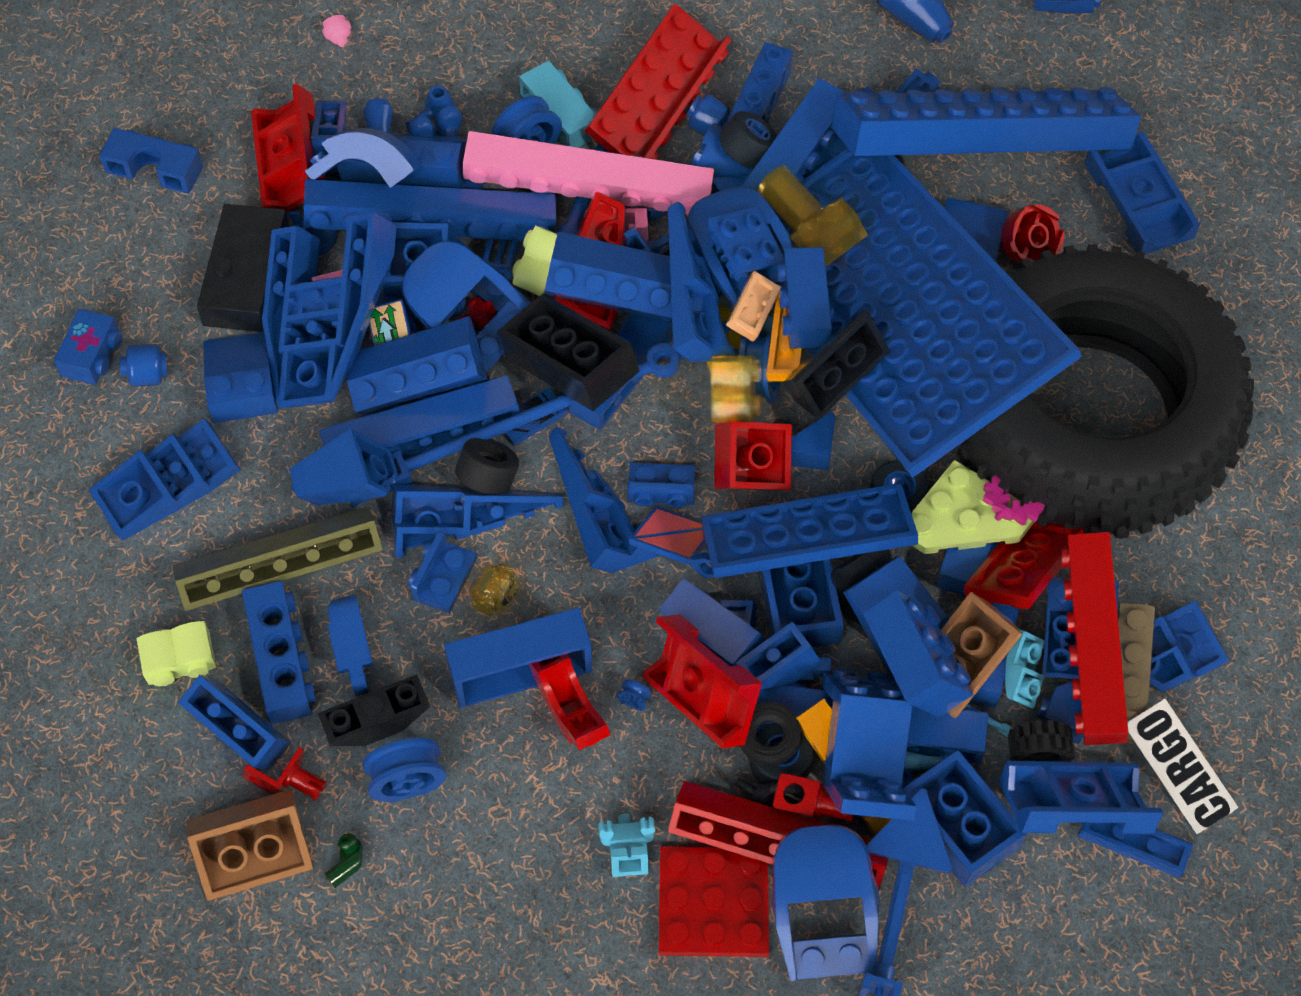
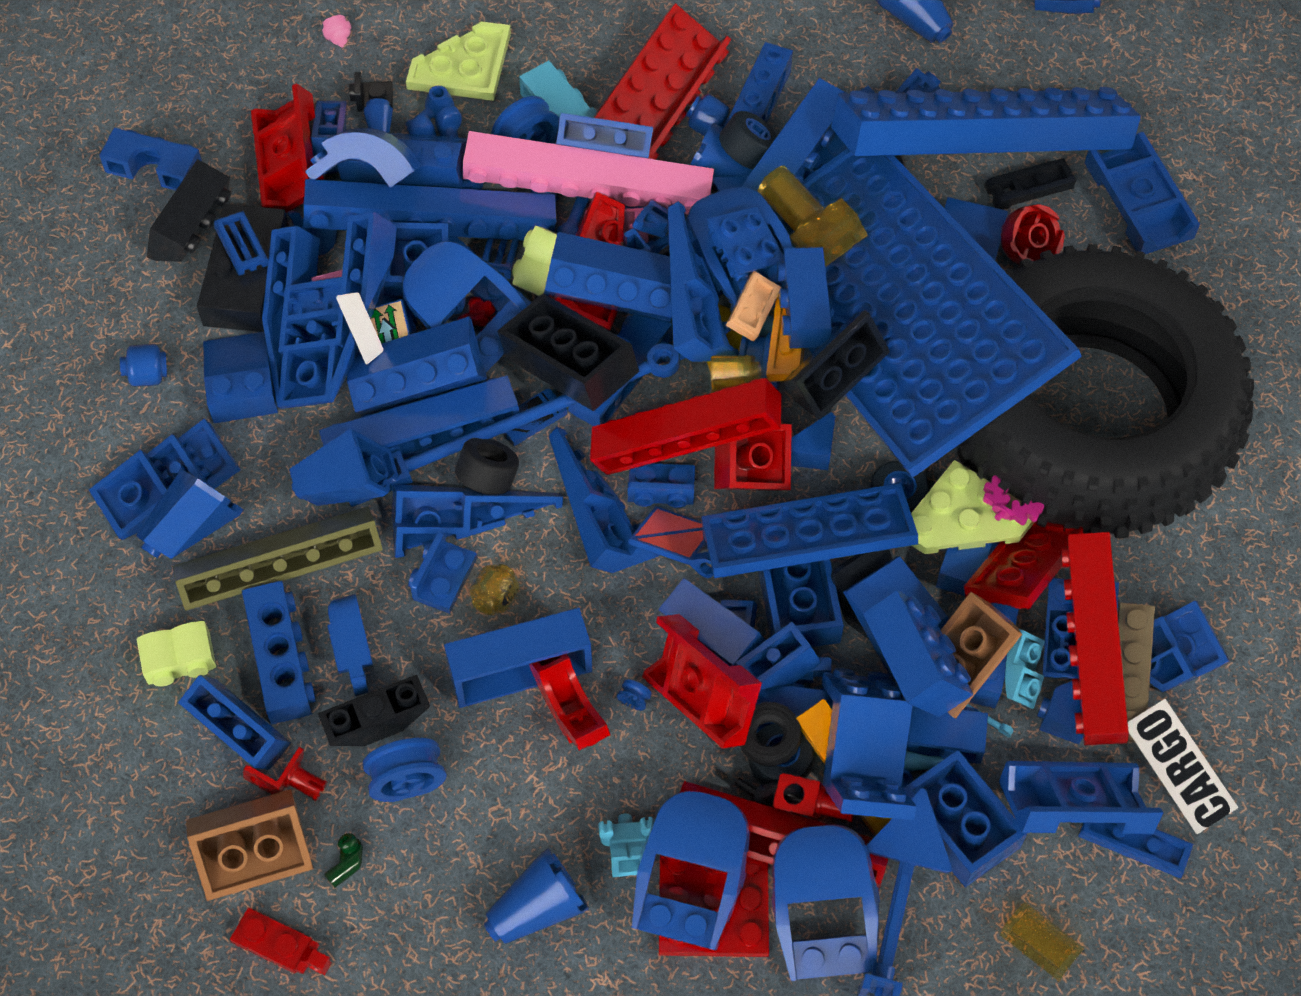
blue brick [53,309,122,385] -> none
black tyre [1008,720,1075,762] -> none
none -> blue slope [136,469,244,559]
none -> black slope [147,159,232,262]
none -> blue tile [214,211,268,276]
none -> red hinge [229,907,332,976]
none -> white sticker [336,292,384,364]
none -> black bracket [349,72,393,112]
none -> yellowish green plate [406,22,511,101]
none -> blue cone [484,848,589,944]
none -> blue brick [556,113,653,159]
none -> red brick [590,378,782,475]
none -> blue slope [631,791,750,951]
none -> blue slope [632,200,669,238]
none -> black plate [984,158,1076,210]
none -> clear yellow brick [1000,902,1085,982]

